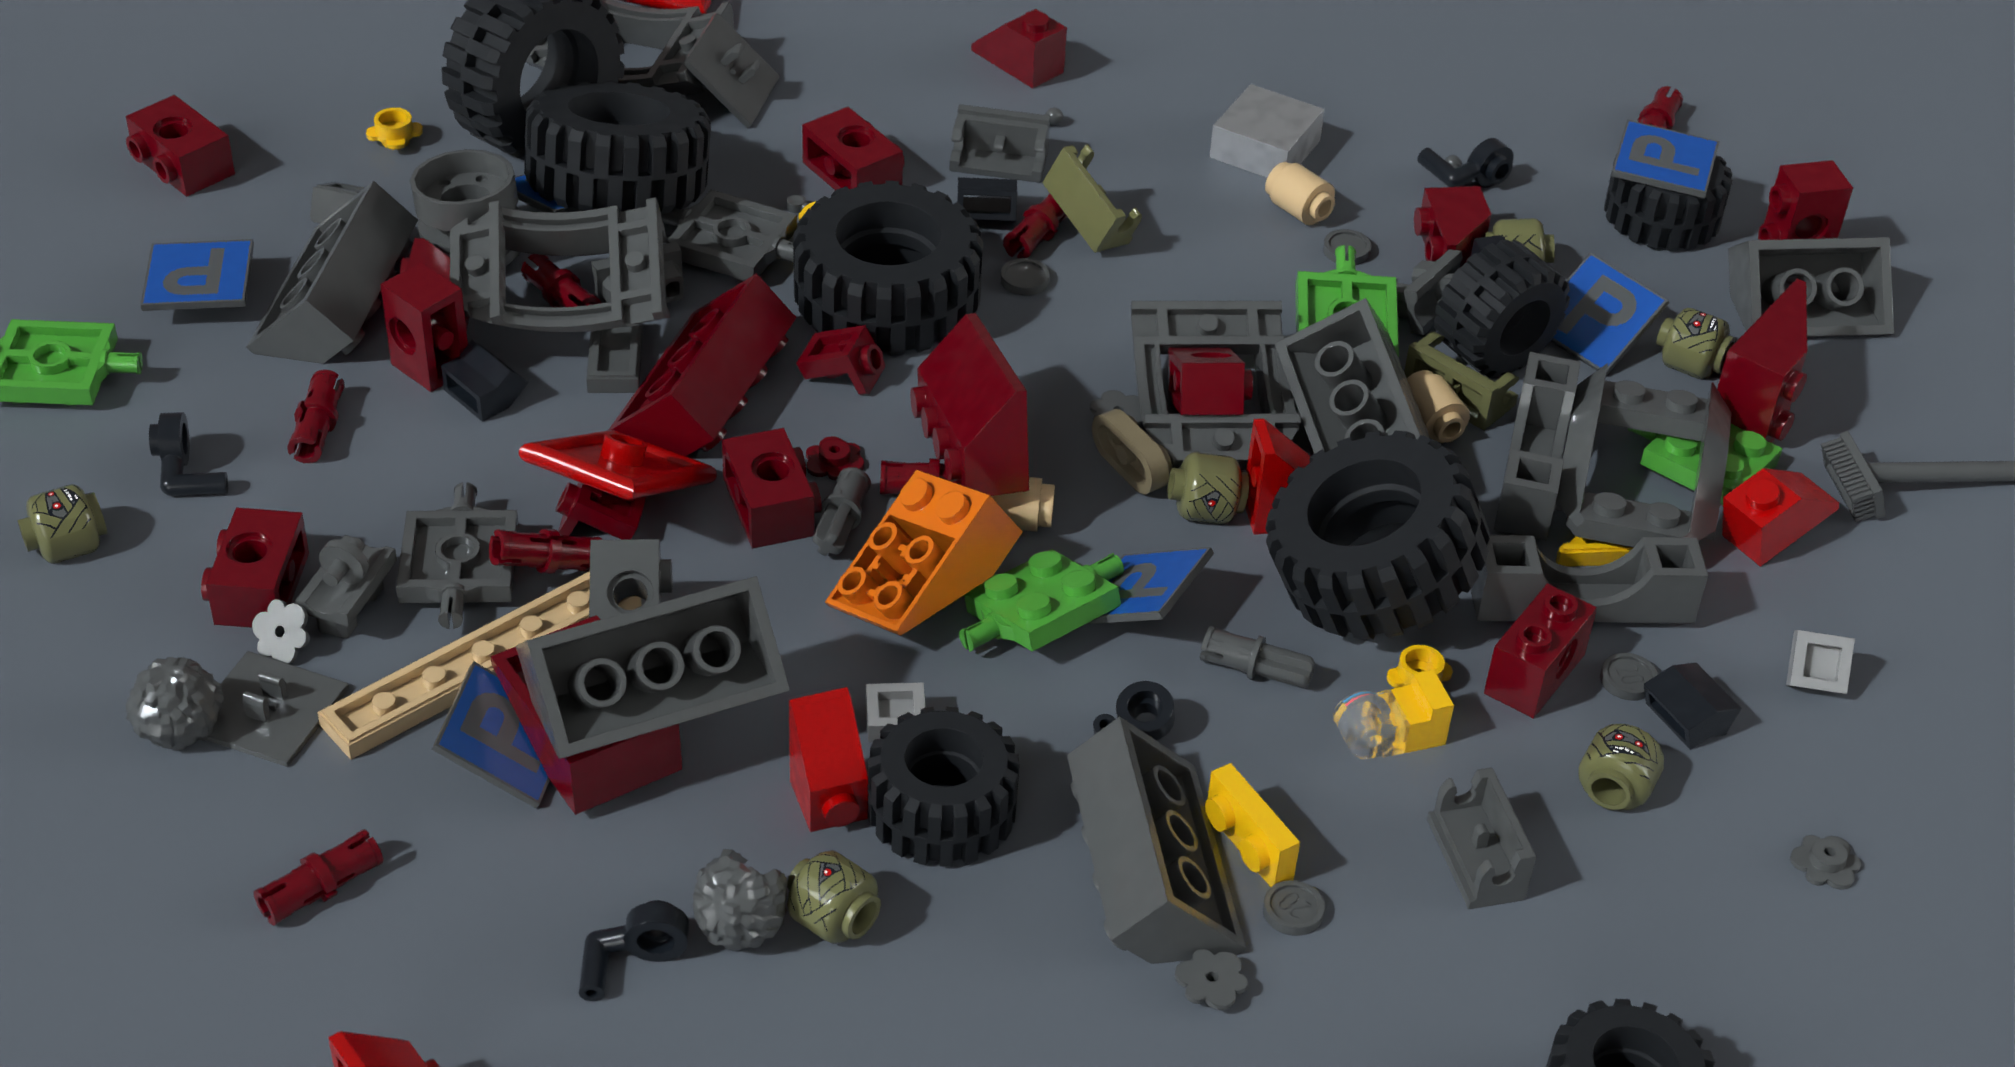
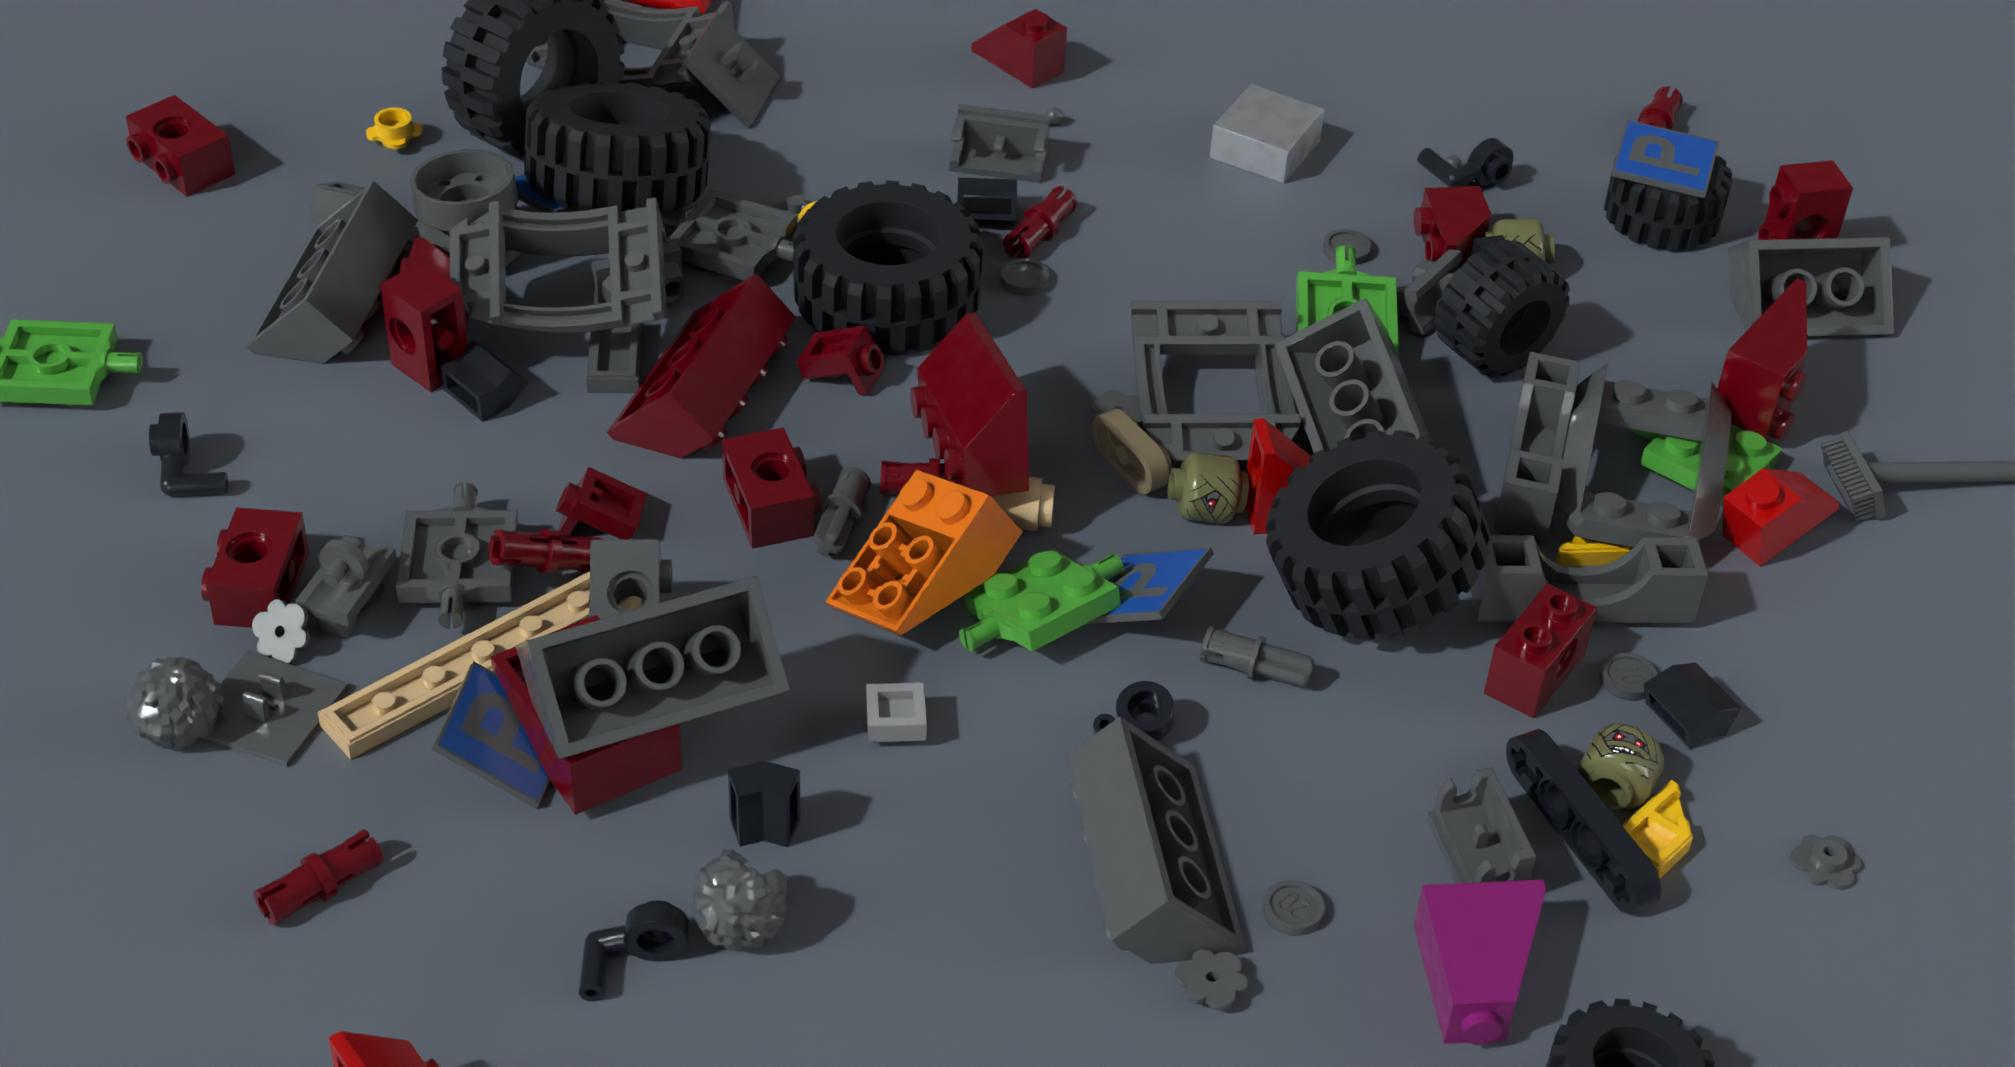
olive head [17,484,107,564] -> none
blue piece [140,239,254,311] -> none
dark red pin [287,369,345,463] -> none
red piece [519,430,717,500] -> none
dark red pin [521,254,602,307] -> none
olive head [787,850,881,944] -> none
red slope [789,687,868,833] -> none
dark red brick [802,107,905,190] -> none
dark red plant [806,436,864,481] -> none
black tyre [868,706,1020,867] -> none
olive hinge [1042,145,1142,253] -> none
dark red brick [1168,348,1253,415] -> none
yellow plate [1205,763,1300,887] -> none
tan brick [1265,162,1335,225] -> none
leg [1333,669,1454,759] -> none
yellow plate [1386,645,1453,688] -> none
olive hinge [1404,331,1519,431] -> none
tan brick [1407,370,1470,443] -> none
blue piece [1551,252,1669,376] -> none
olive head [1656,308,1736,379] -> none
light grey plate [1786,630,1855,694] -> none
none -> black piece [728,761,801,847]
none -> magenta slope [1414,880,1546,1045]
none -> black beam [1506,729,1661,913]
none -> yellow tile [1622,780,1693,879]

